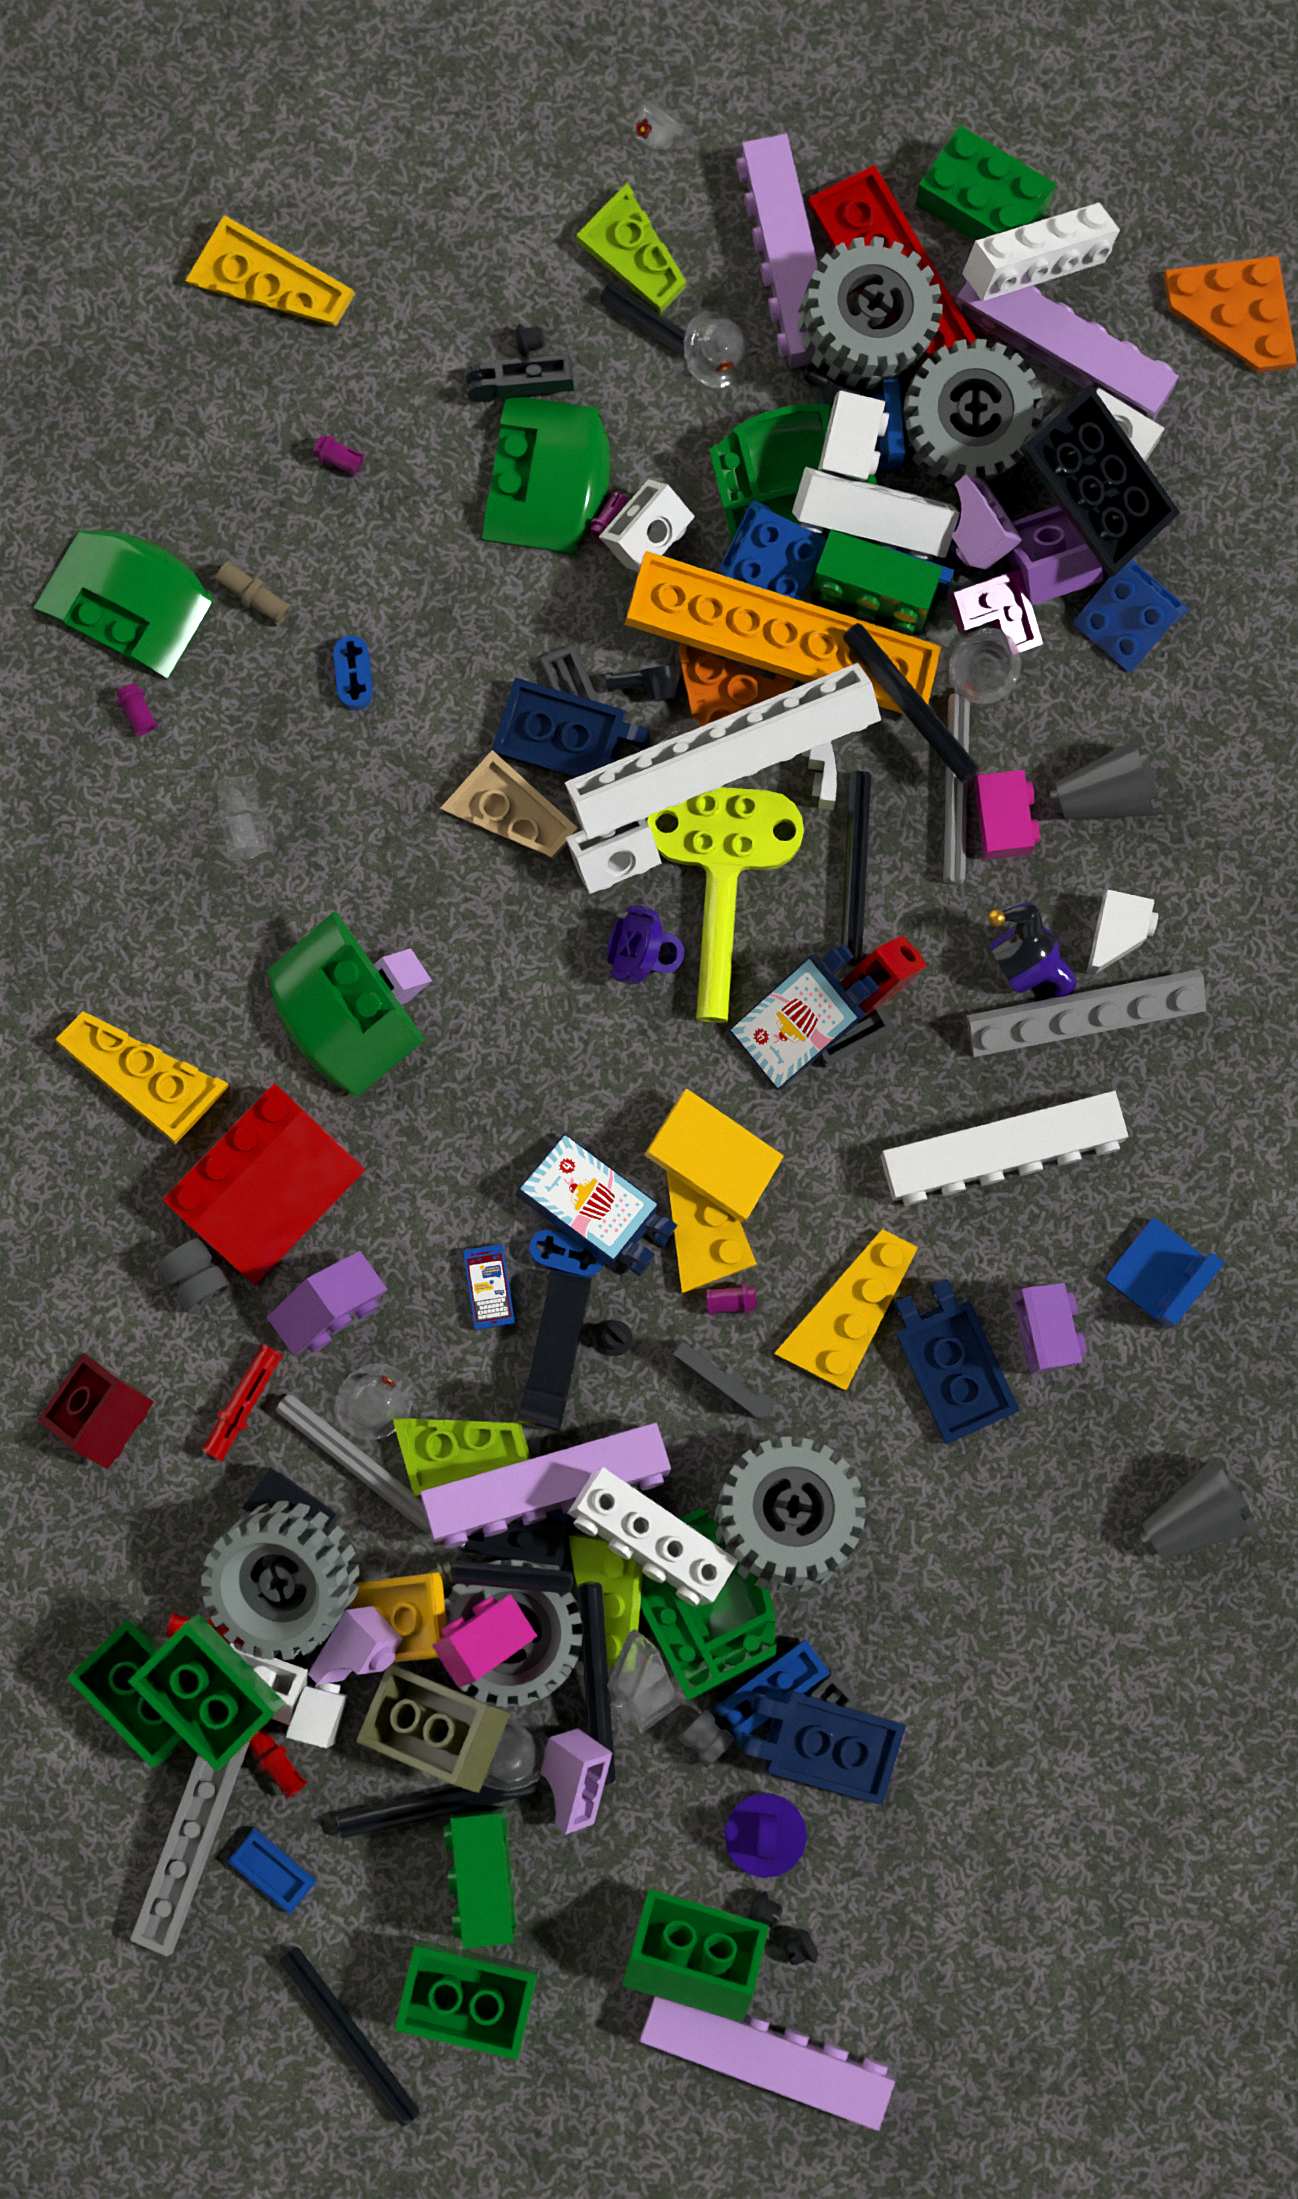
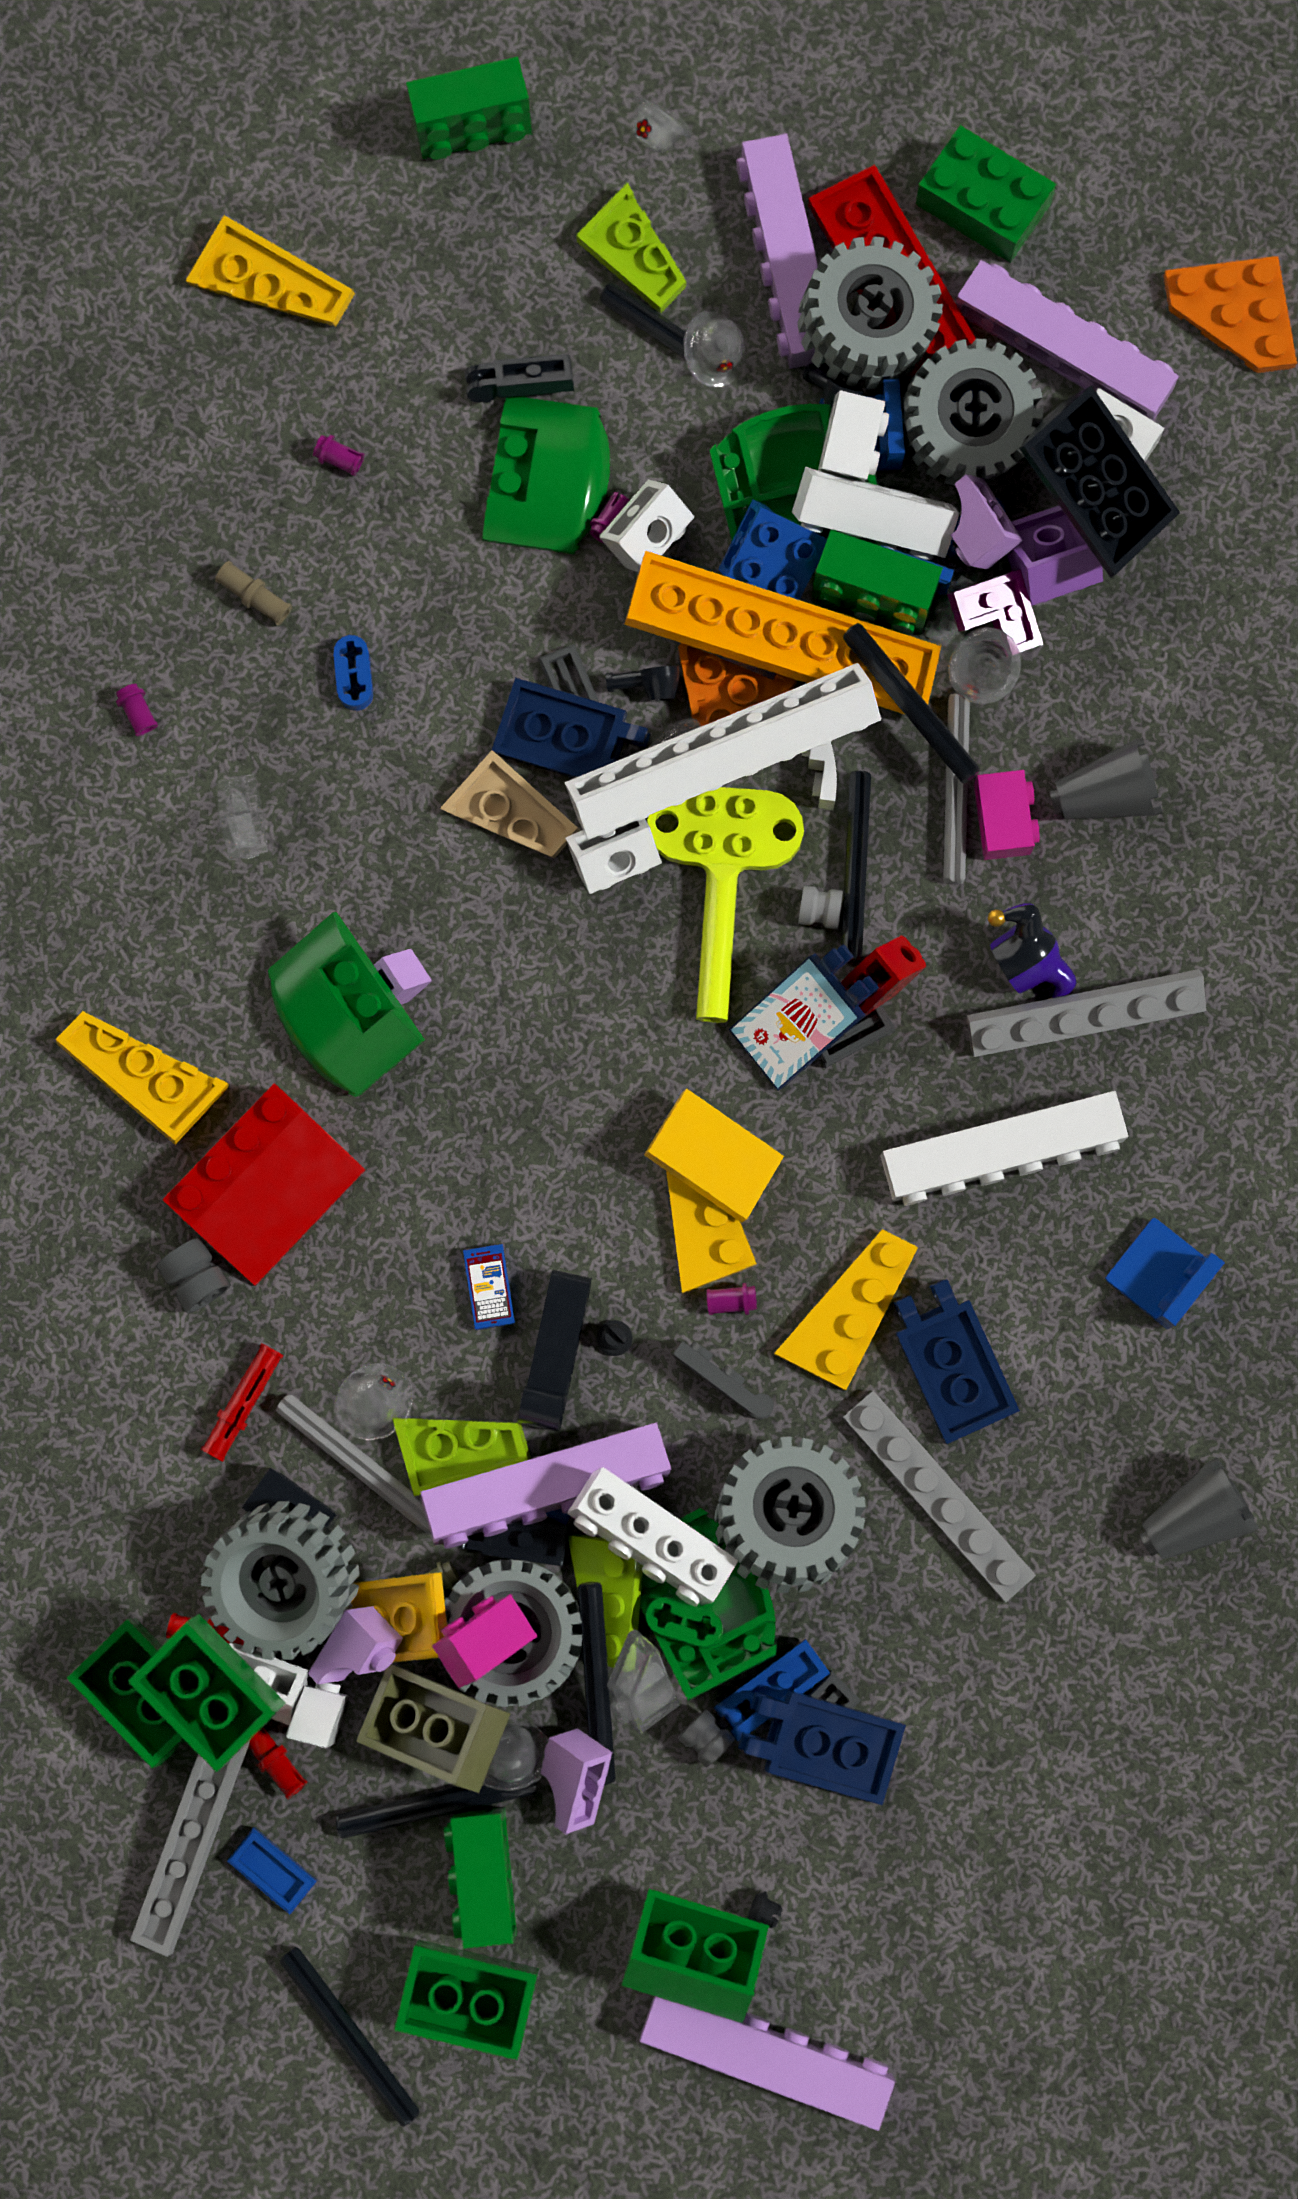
green slope [34,529,214,680] -> none
dark red slope [38,1353,154,1470] -> none
medium lavender brick [267,1251,388,1356] -> none
black axle [449,1561,573,1594] -> none
black piece [514,323,544,357] -> none
tile [515,1133,678,1277] -> none
blue beam [529,1229,604,1277] -> none
dark purple tile [607,905,684,985] -> none
dark purple tile [724,1792,807,1878] -> none
black piece [783,1928,819,1966] -> none
white brick [962,203,1120,301] -> none
medium lavender slope [1013,1283,1086,1375] -> none
blue bracket [1073,560,1190,672] -> none
white slope [1087,890,1158,975] -> none
none -> green brick [406,56,532,160]
none -> green beam [646,1597,723,1649]
none -> light grey wheel [798,885,843,930]
none -> light grey plate [842,1391,1036,1603]

